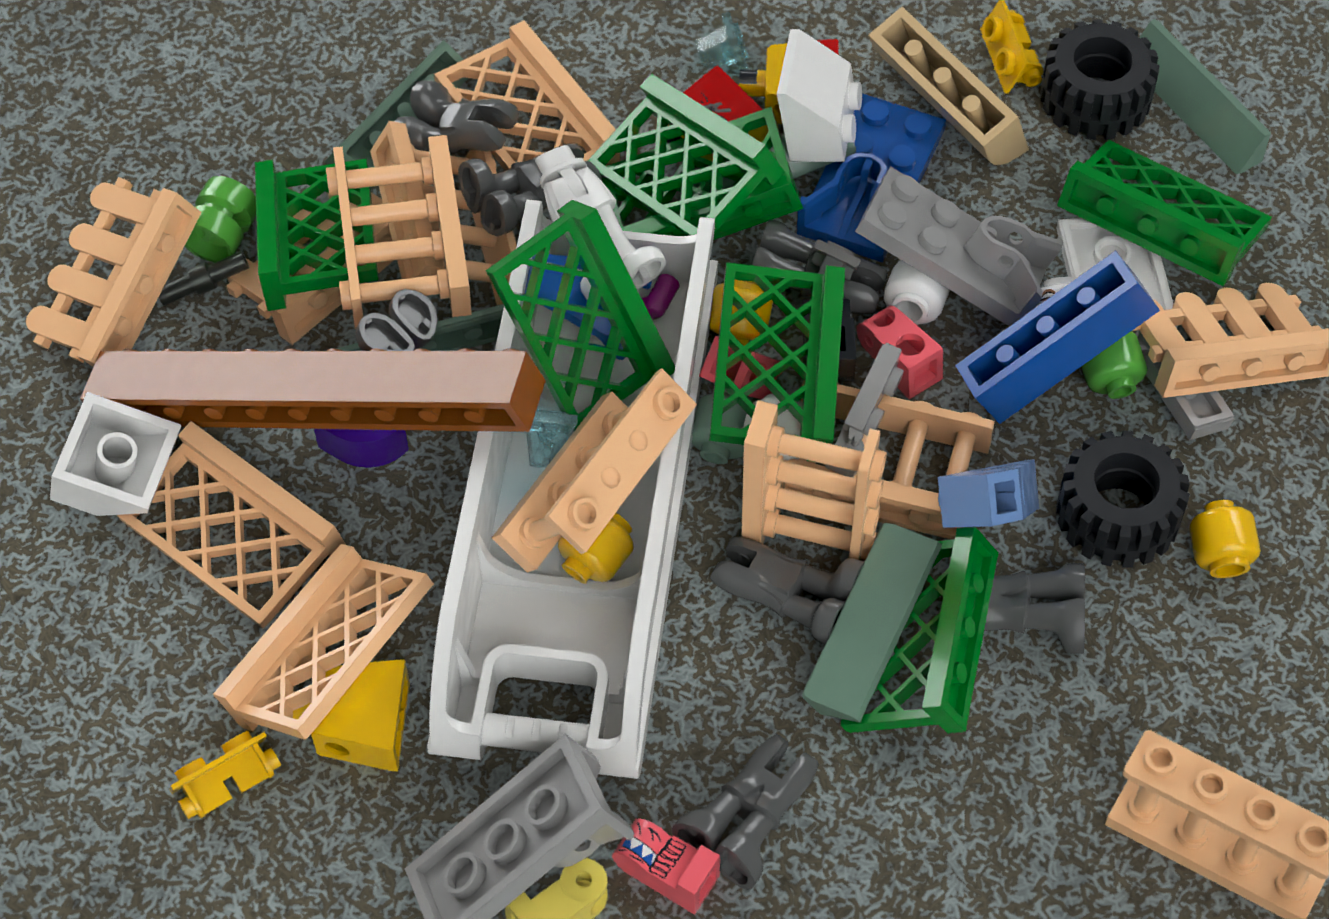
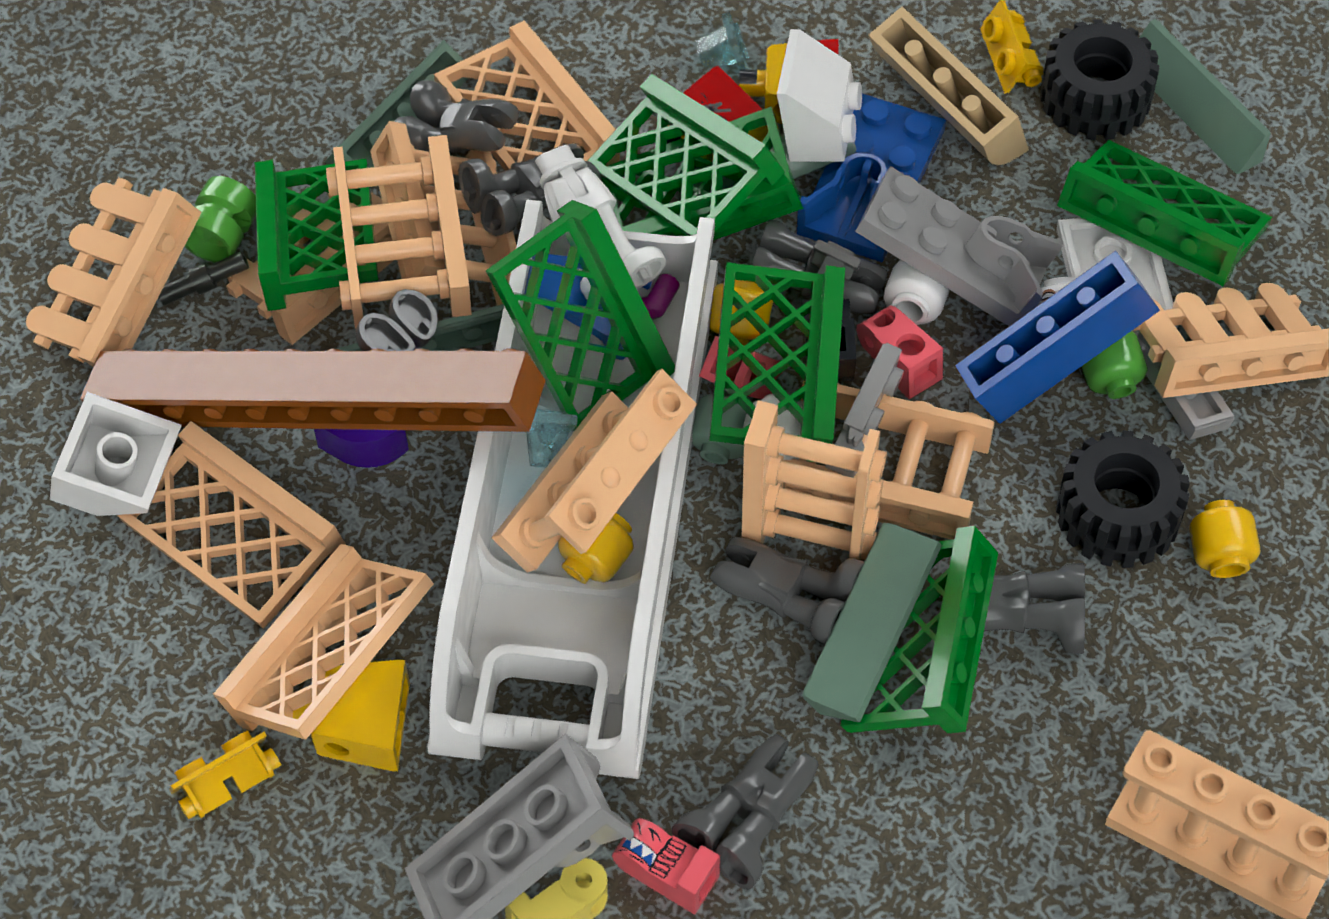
medium blue slope [938,459,1039,528] -> none

